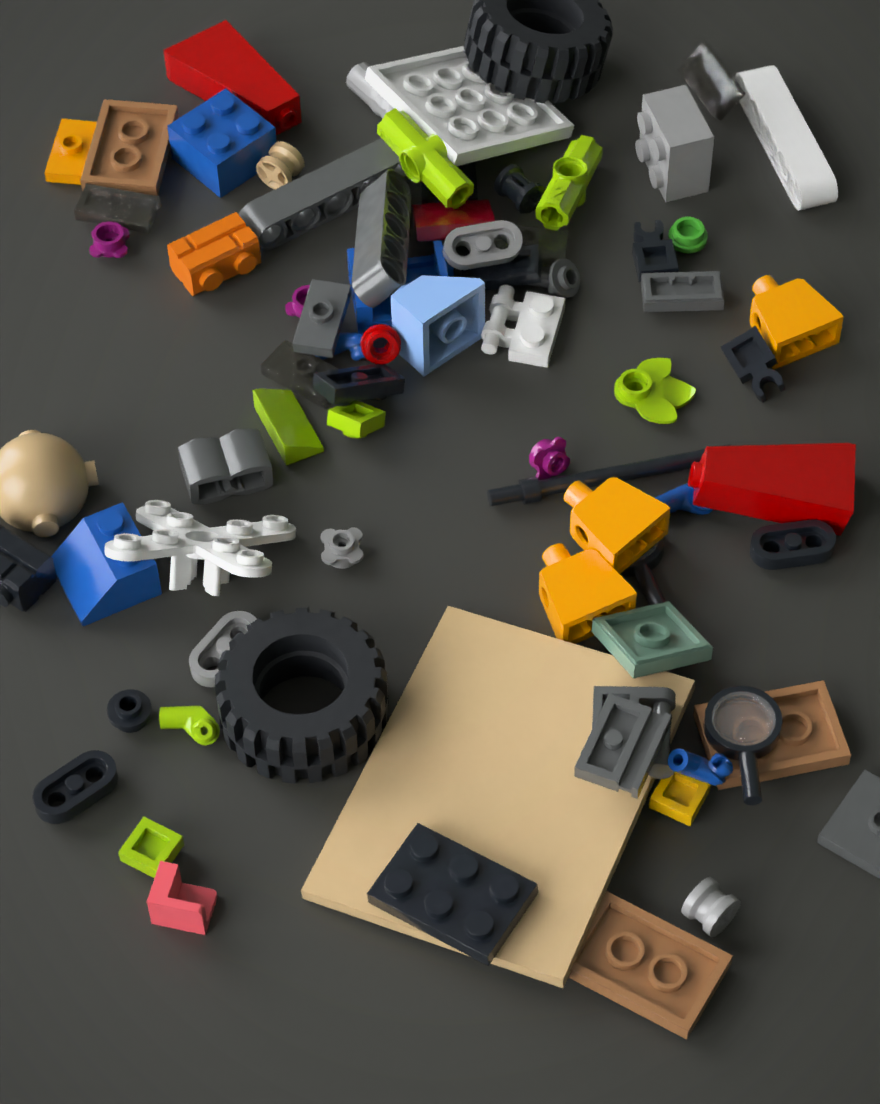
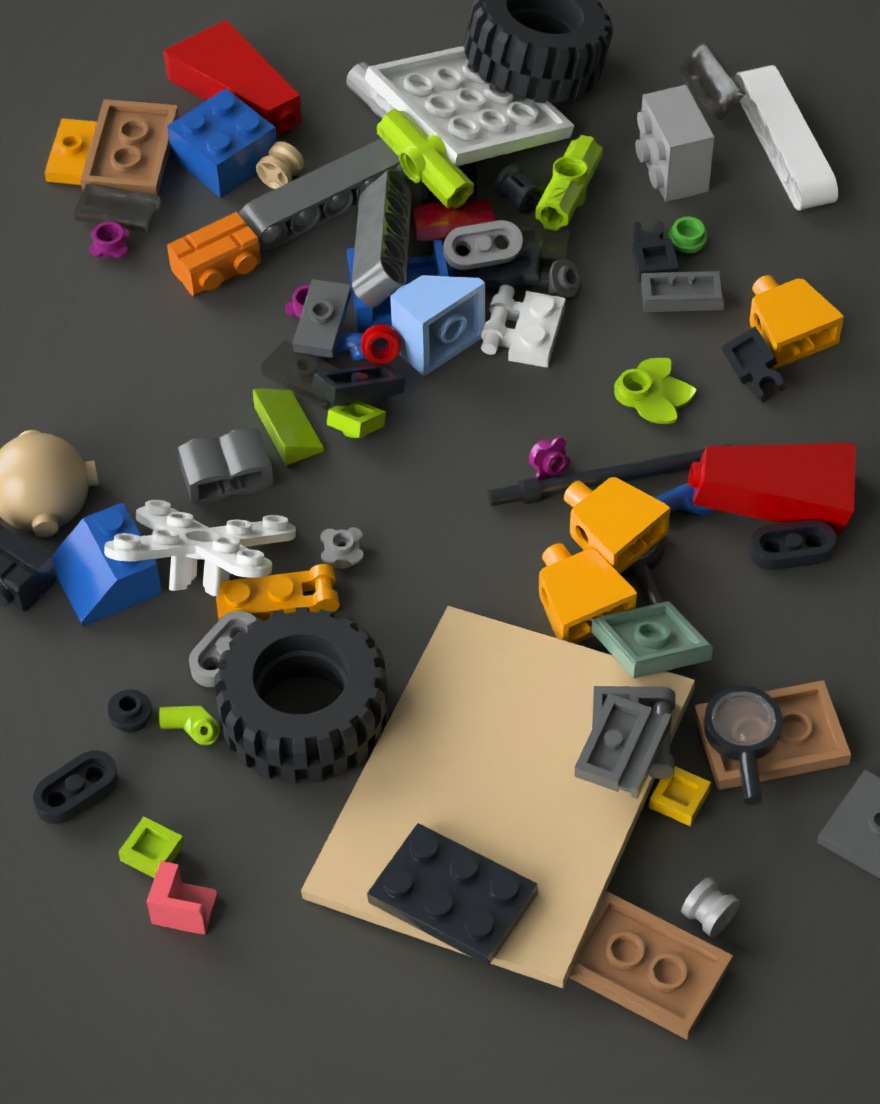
blue arm [668,748,733,786] -> none
none -> light orange plate [216,564,339,621]

